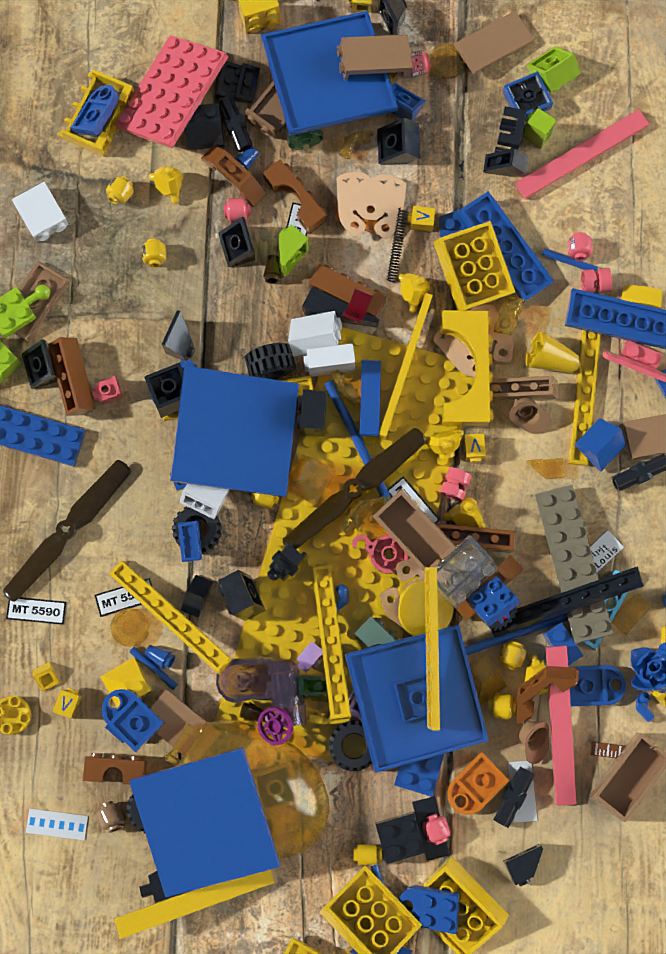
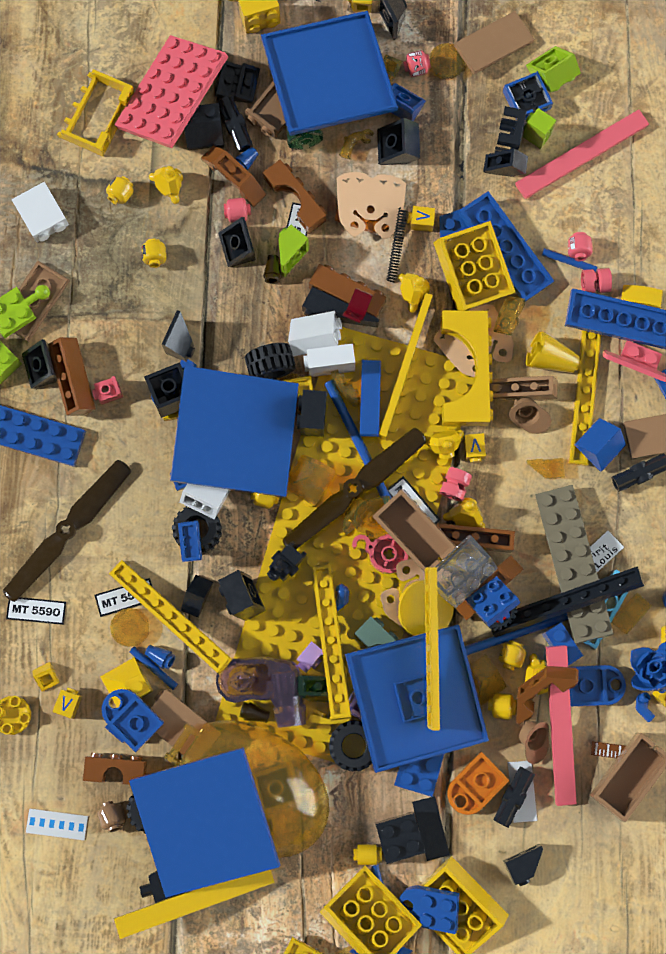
blue plate [70,85,119,136] -> none
magenta wheel [258,707,294,745] -> none
medium nougat panel [337,35,413,80] -> none
coral head [421,813,451,845] -> none

